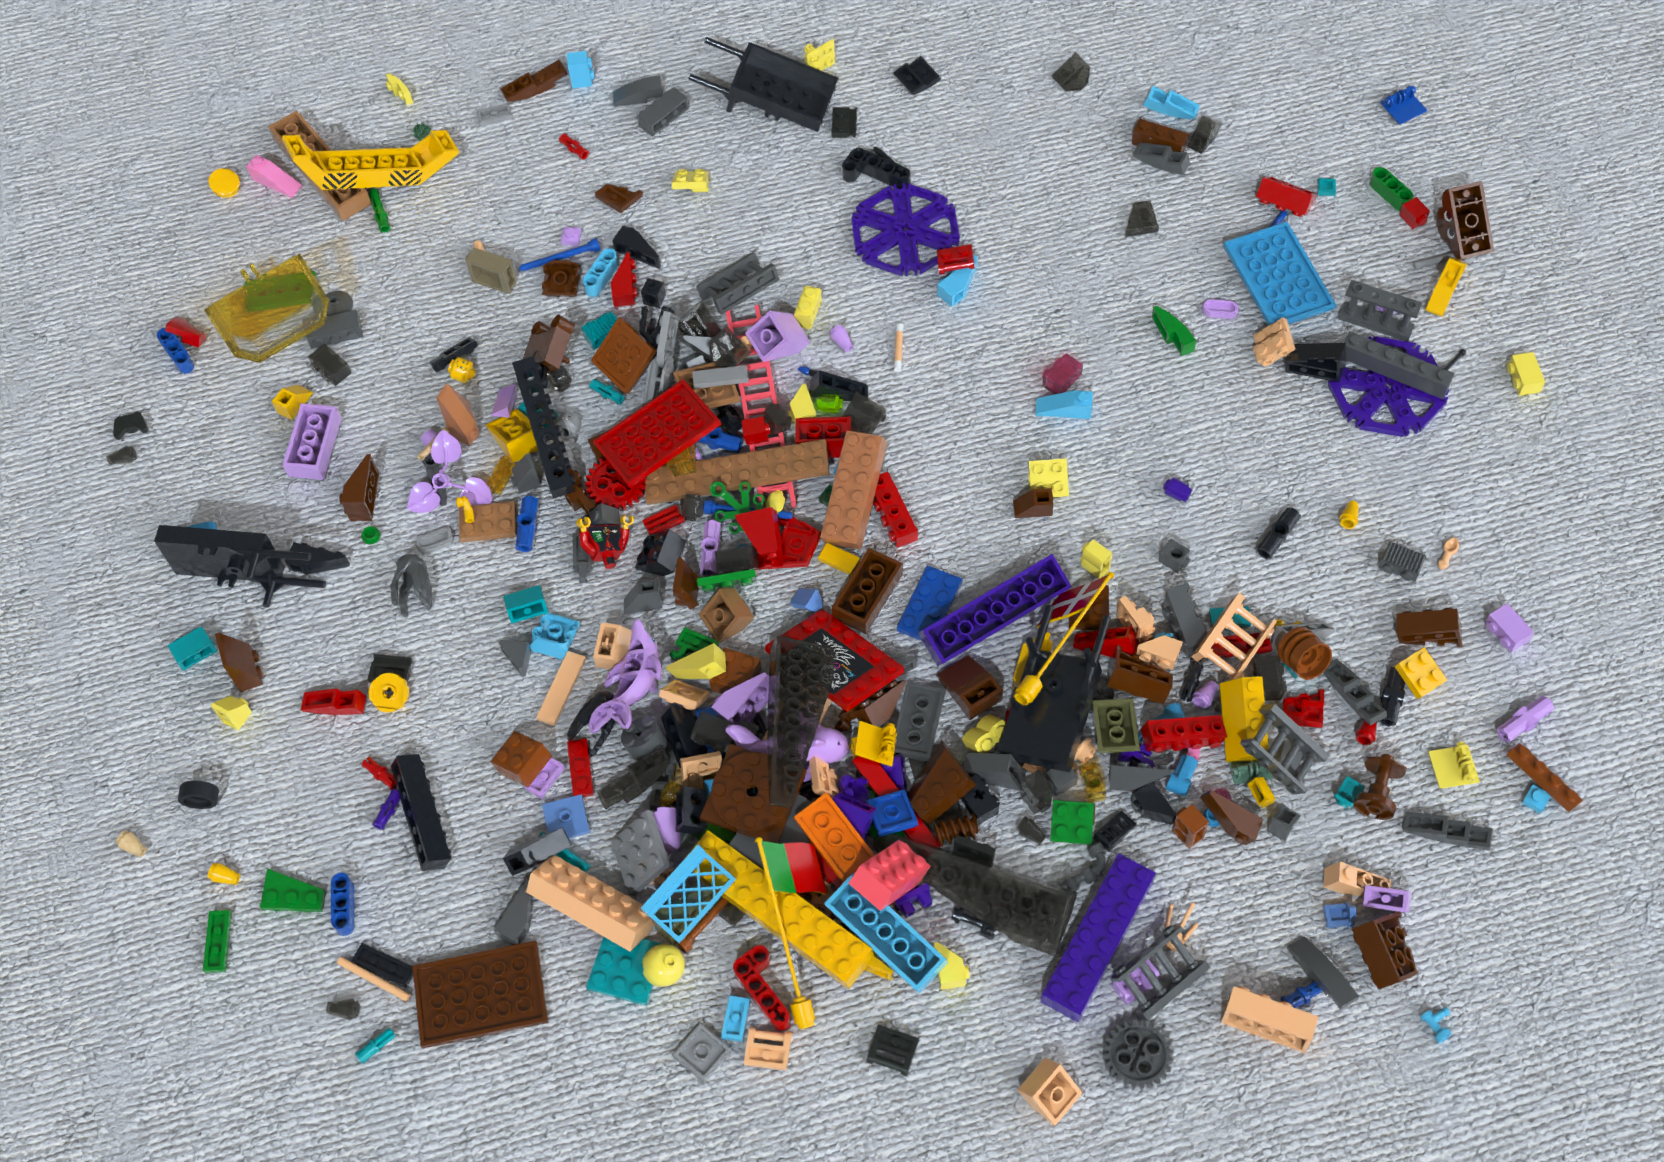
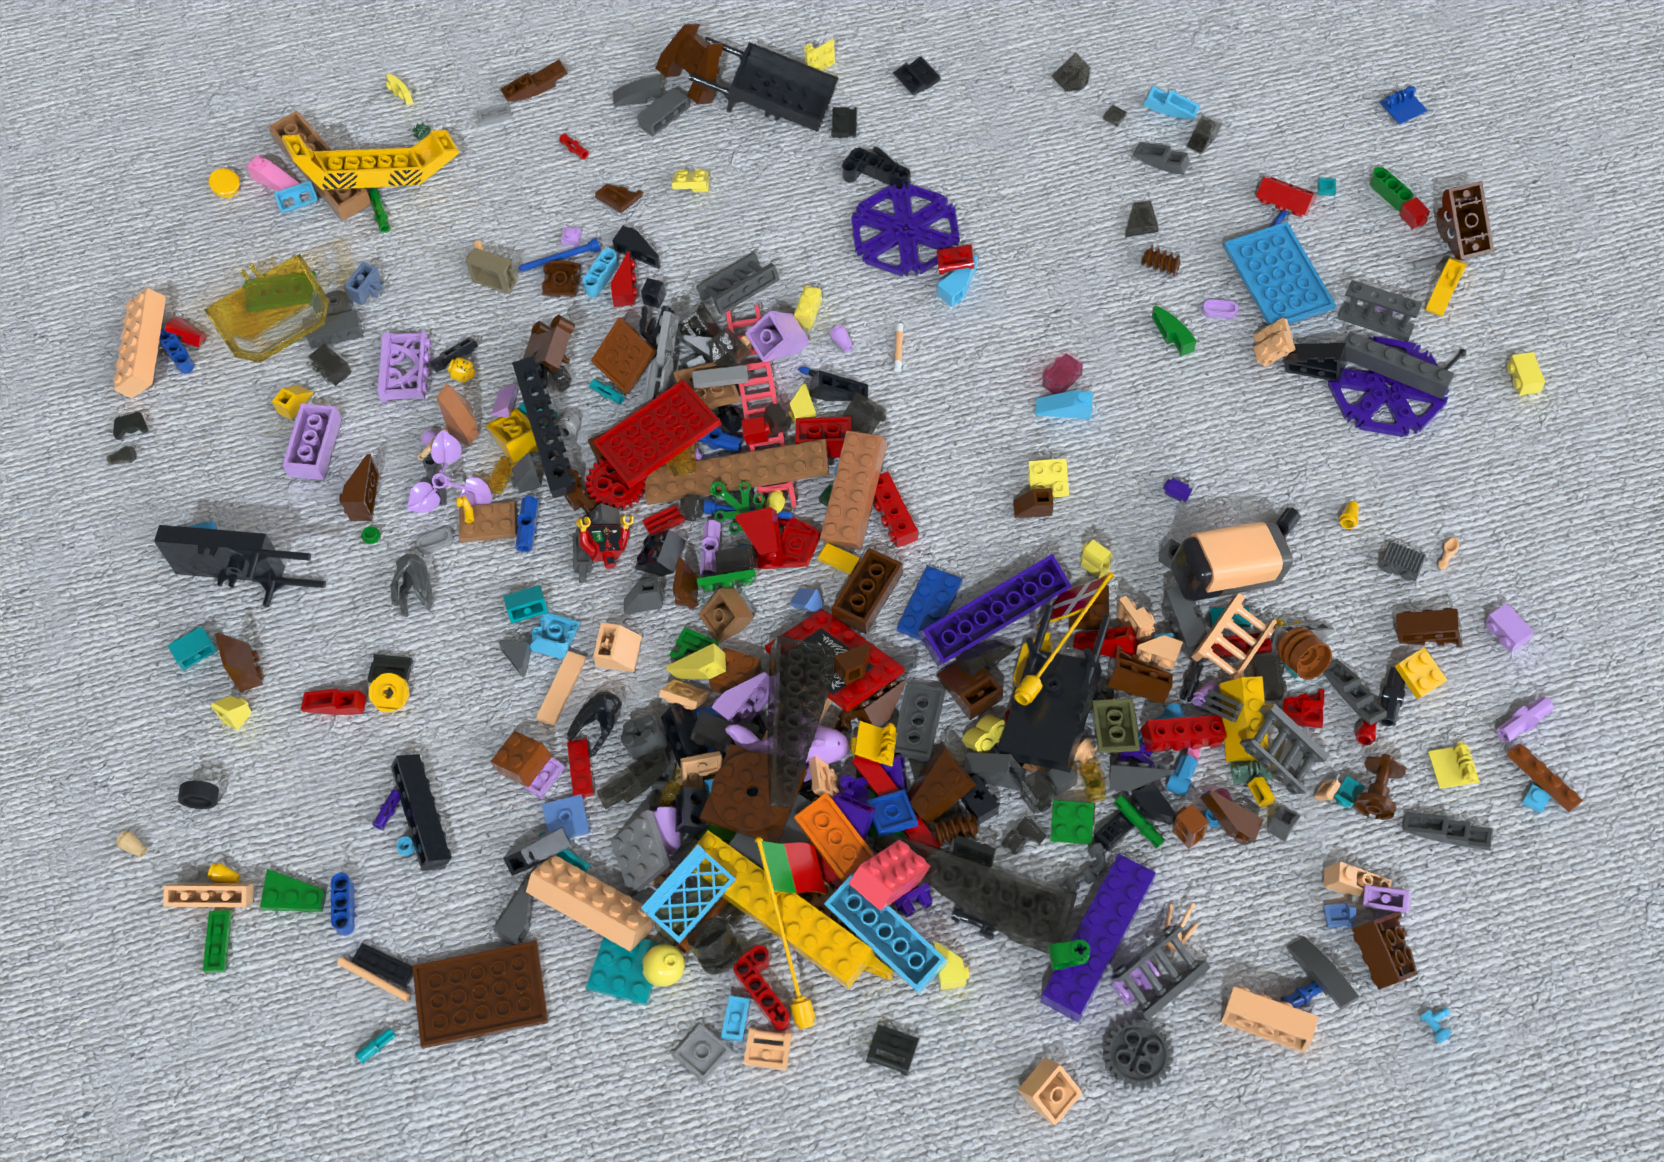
black slope [285,542,350,575] -> none
clear smoke cone [326,999,360,1020] -> none
red pin [362,757,397,790] -> none
medium azure brick [567,51,595,88] -> none
teal brick [581,311,618,350] -> none
lavender animal [589,619,662,733] -> none
clear neon green brick [817,394,843,413] -> none
reddish brown slope [1132,118,1192,152] -> none
none -> light nougat brick [113,288,166,399]
none -> light nougat brick [164,882,253,907]
none -> medium azure piece [274,181,317,213]
none -> sand blue brick [343,261,385,305]
none -> lavender fence [377,331,431,402]
none -> medium azure plate [397,836,415,856]
none -> reddish brown wedge [655,23,723,105]
none -> clear smoke wheel [687,917,743,975]
none -> reddish brown slope [834,643,871,685]
none -> clear smoke slope [956,639,1016,676]
none -> clear smoke wheel [1001,829,1027,856]
none -> green piece [1047,940,1090,970]
none -> clear smoke tile [1103,105,1127,126]
none -> green pin [1113,795,1166,849]
none -> reddish brown piece [1141,245,1181,277]
none -> light nougat piece [1170,521,1293,601]
none -> dark grey tile [1201,689,1244,723]
none -> light nougat tile [1314,780,1341,801]

